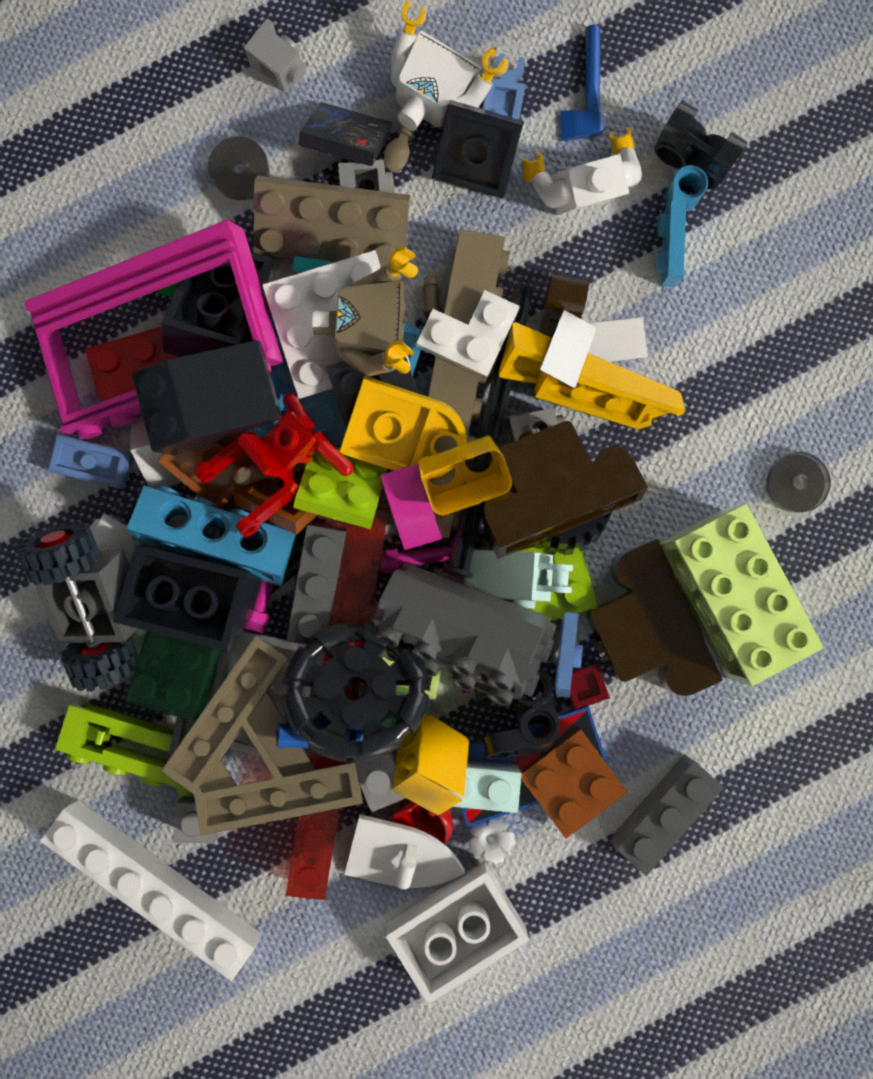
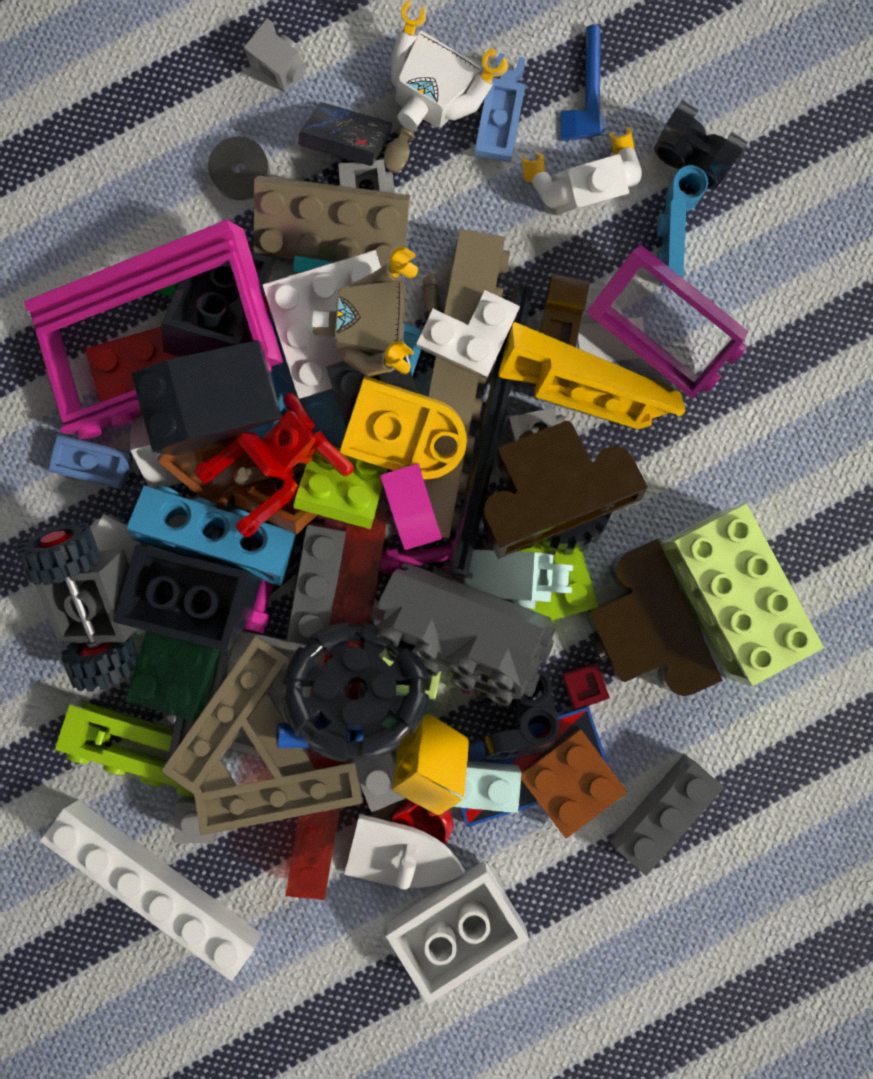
yellow piece [418,435,512,515] -> none
black tile [432,100,524,198] -> none
white plant [470,818,516,865] -> none
white sticker [540,310,597,388] -> none
medium blue plate [554,612,583,698] -> none
clear smoke piece [766,452,831,513] -> none
none -> magenta window [585,244,749,399]

